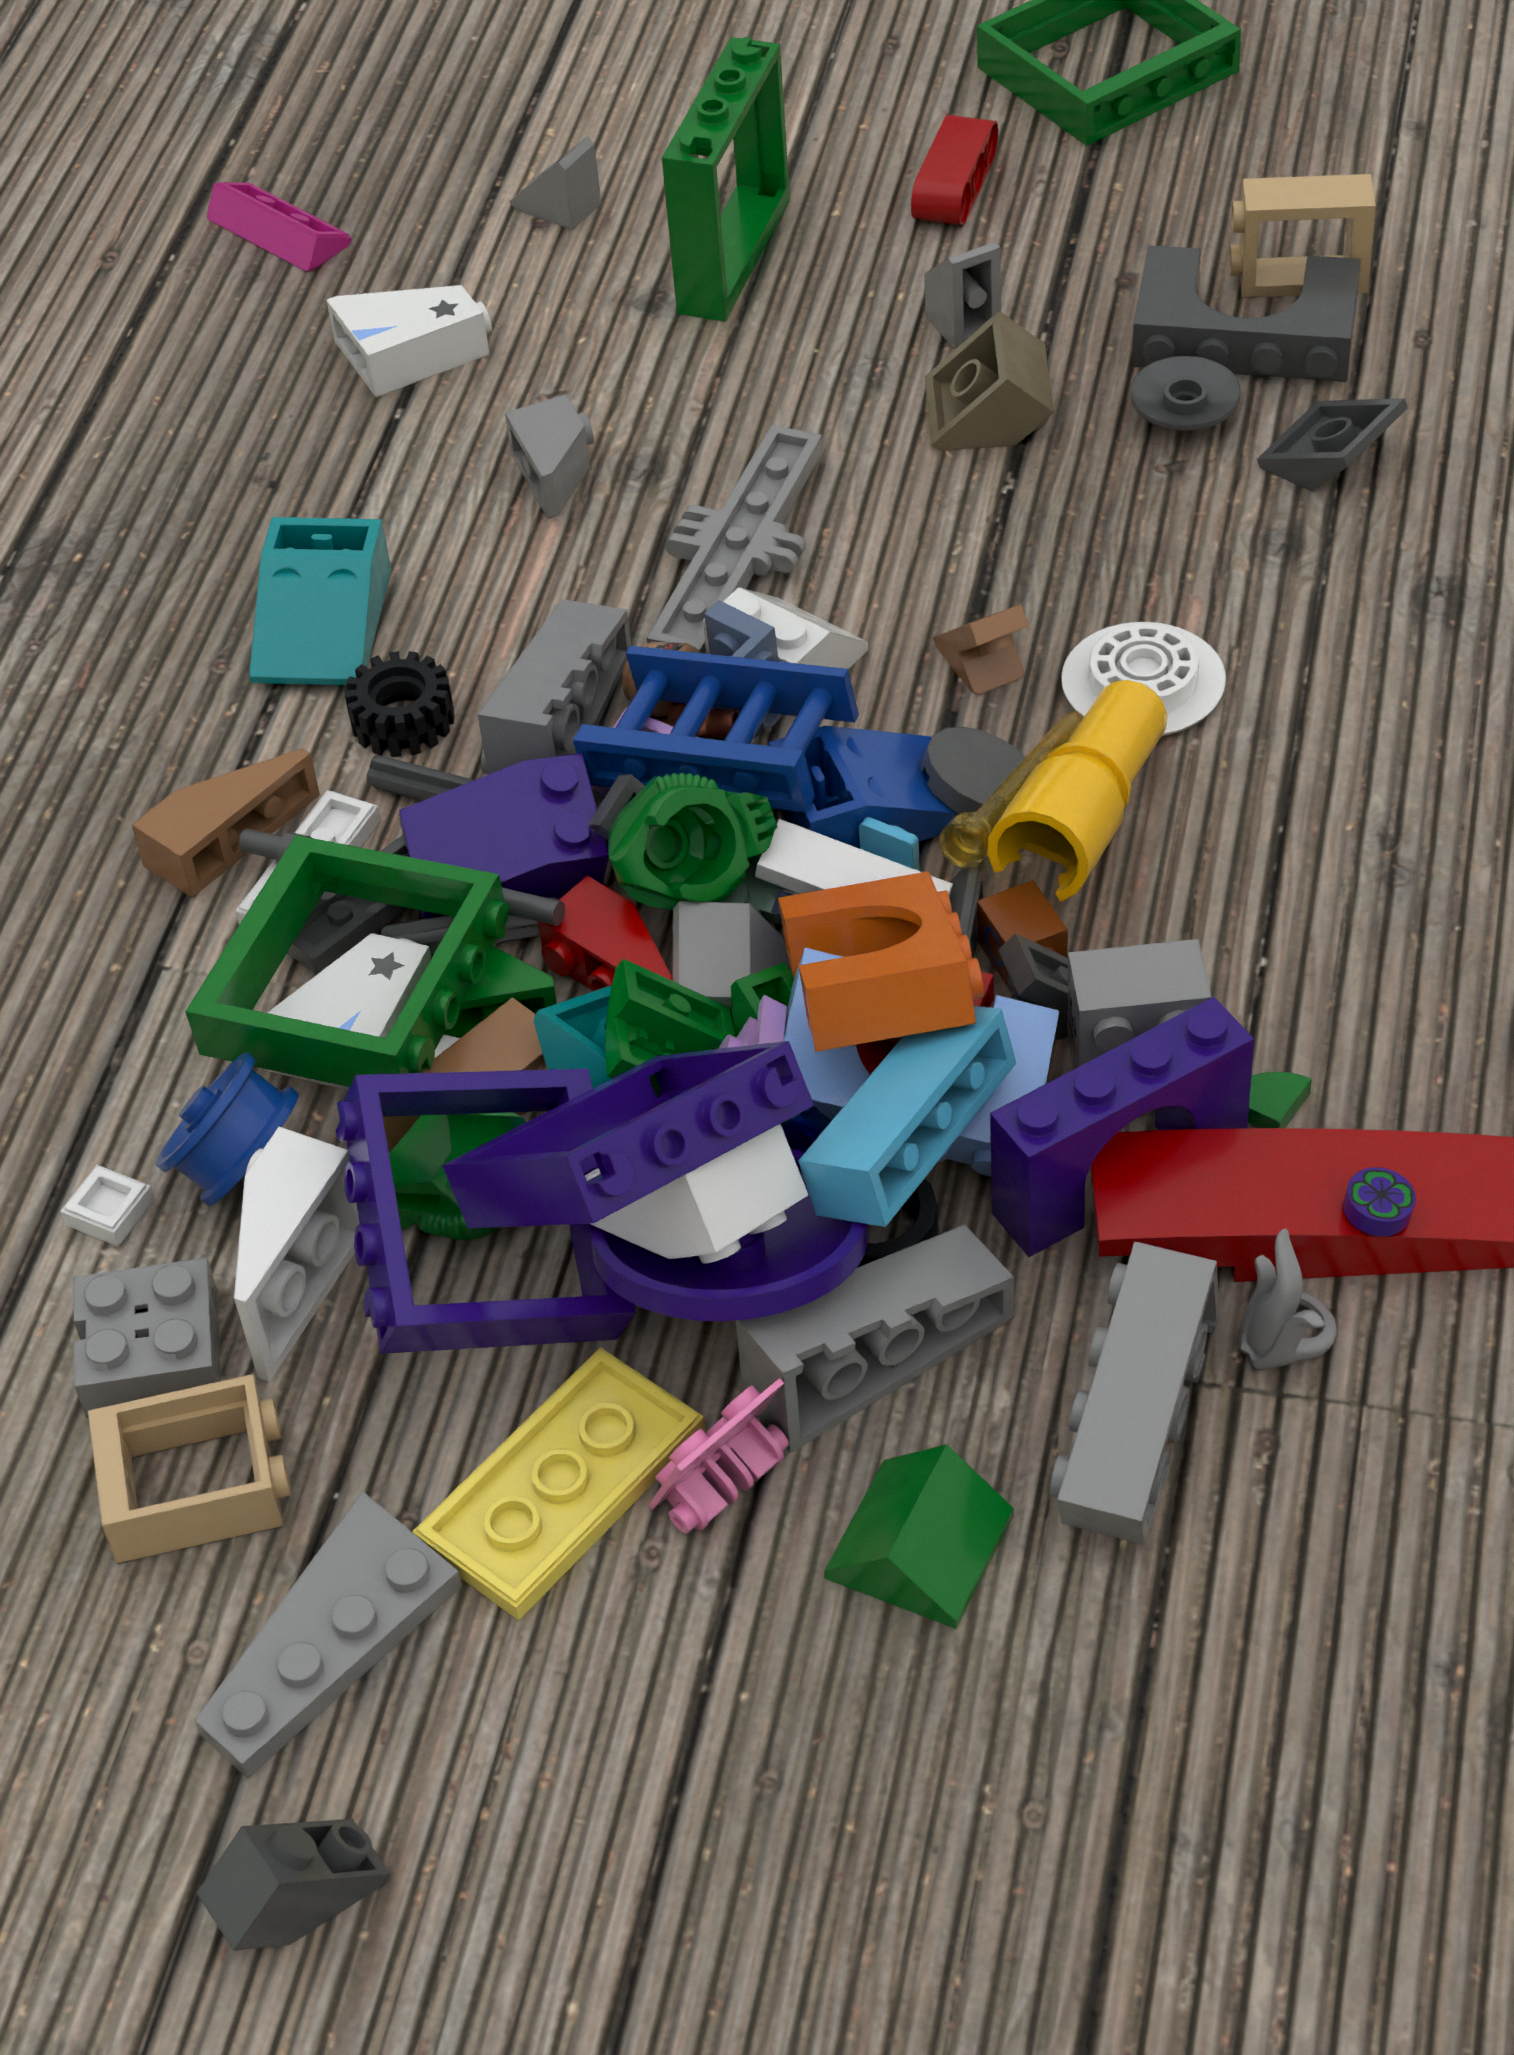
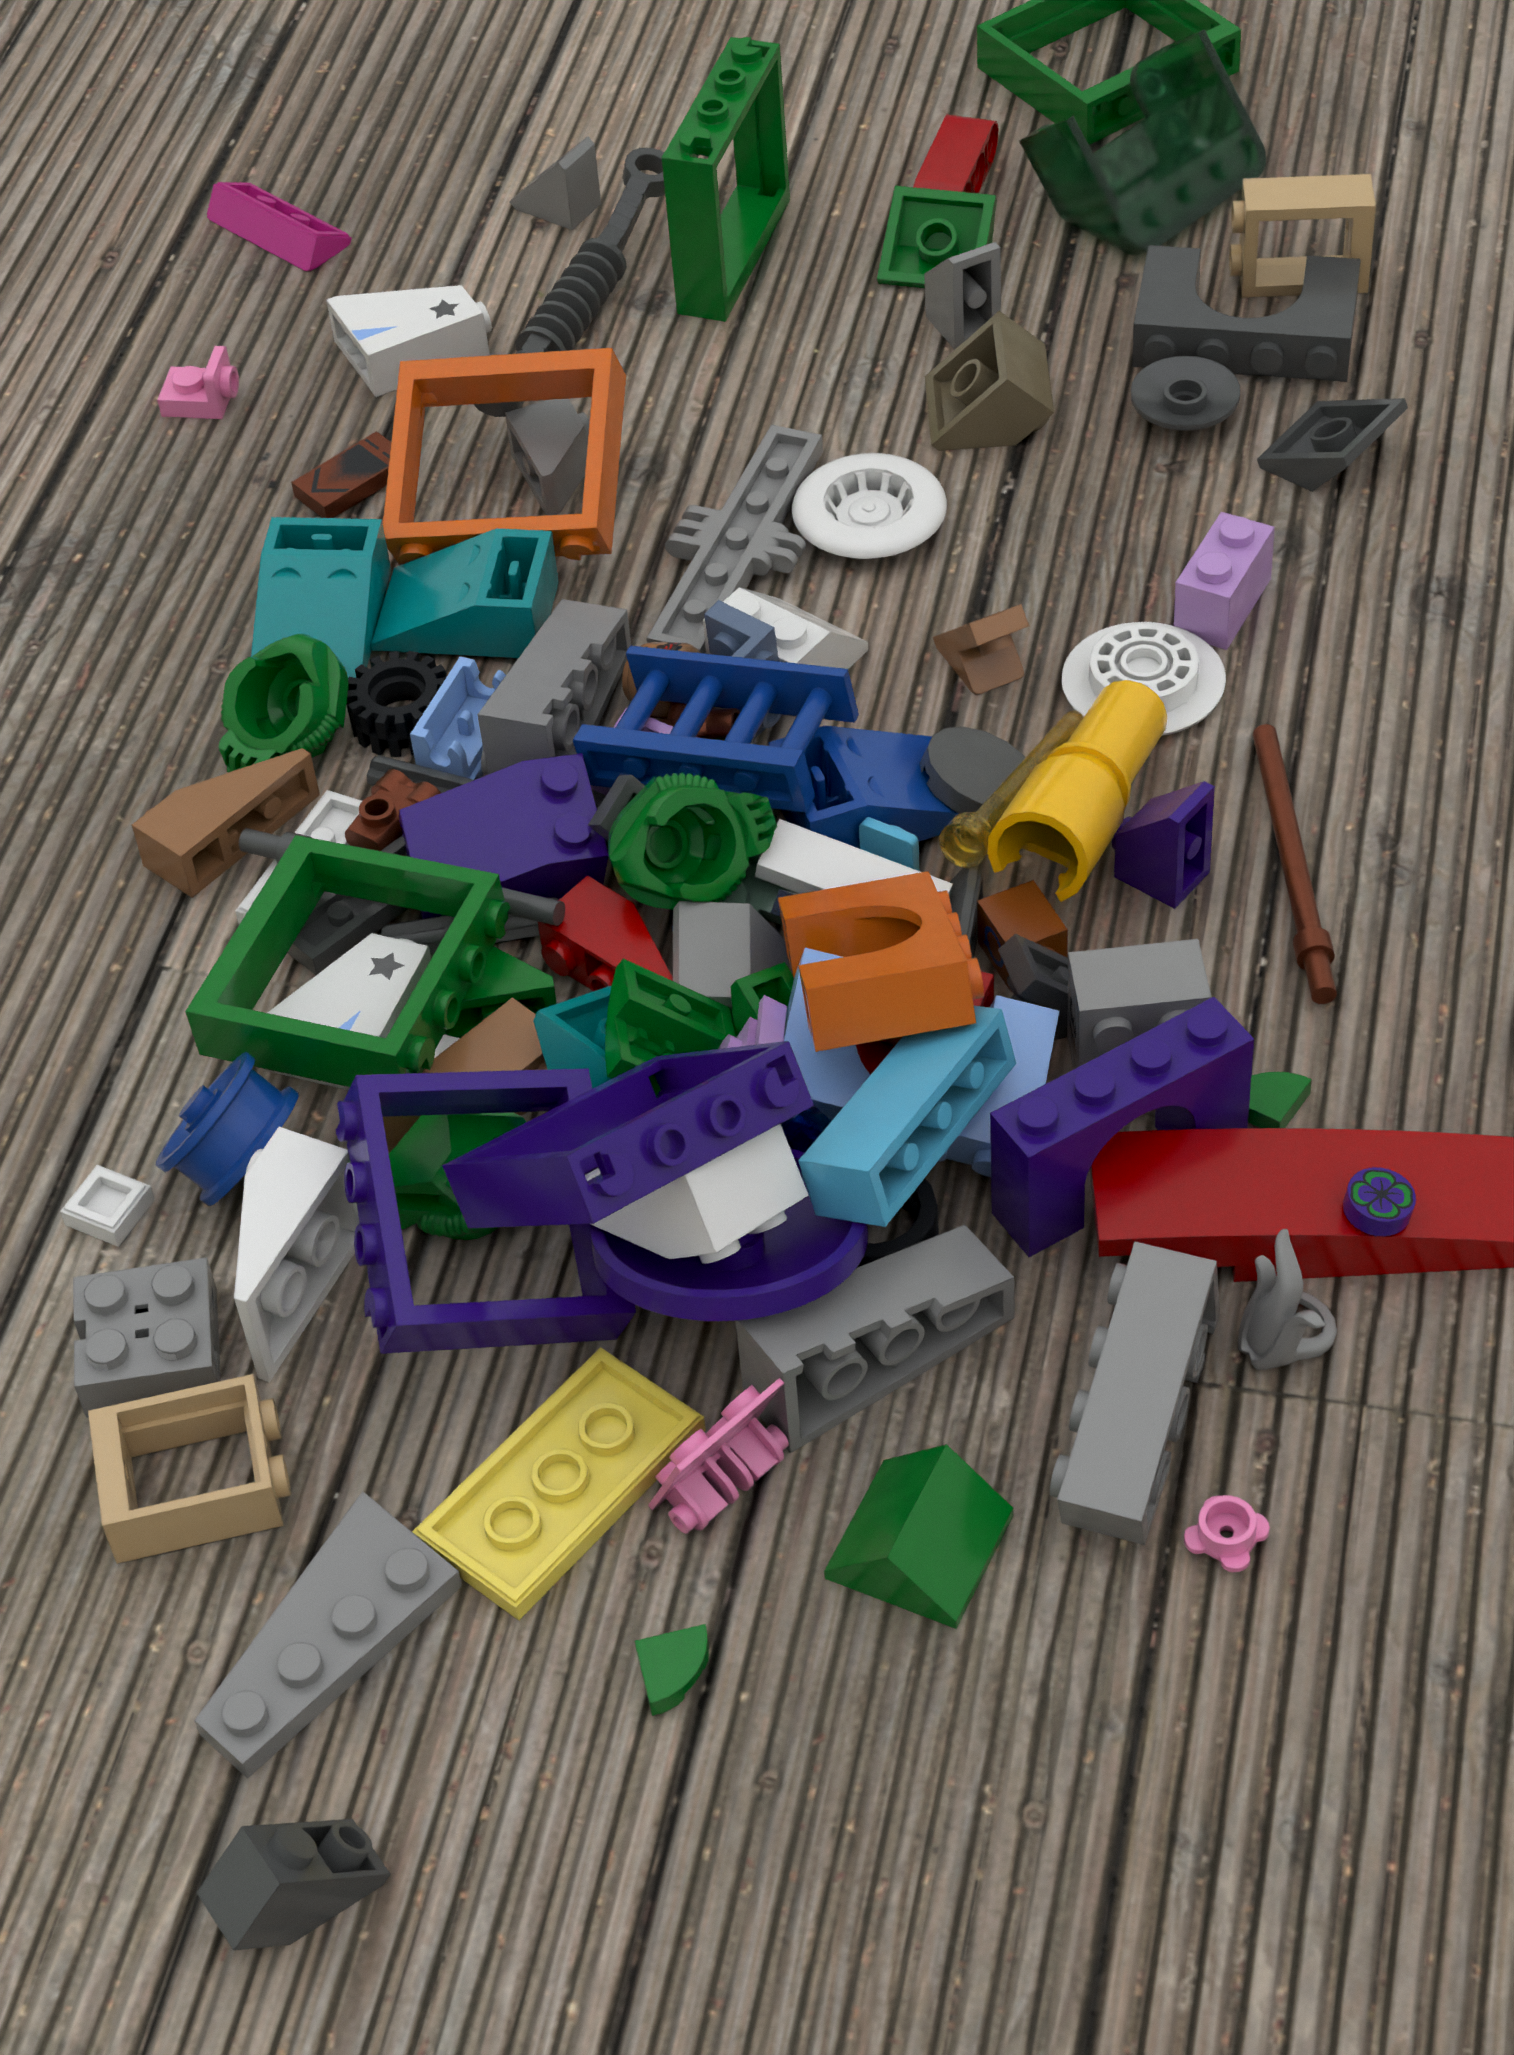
none -> bright pink bracket [158,346,239,419]
none -> green helmet [218,634,348,772]
none -> copper tile [291,431,391,518]
none -> copper plate [345,769,441,851]
none -> teal slope [371,528,559,658]
none -> orange window [383,348,626,564]
none -> light blue hinge [410,656,506,780]
none -> dark grey piece [474,148,665,417]
none -> green tile [635,1624,709,1716]
none -> white wheel [792,453,947,559]
none -> green slope [877,186,997,288]
none -> clear green windscreen [1019,29,1266,255]
none -> dark purple slope [1112,781,1215,909]
none -> lavender brick [1174,512,1275,650]
none -> bright pink plate [1184,1495,1270,1572]
none -> copper bar [1253,724,1337,1004]

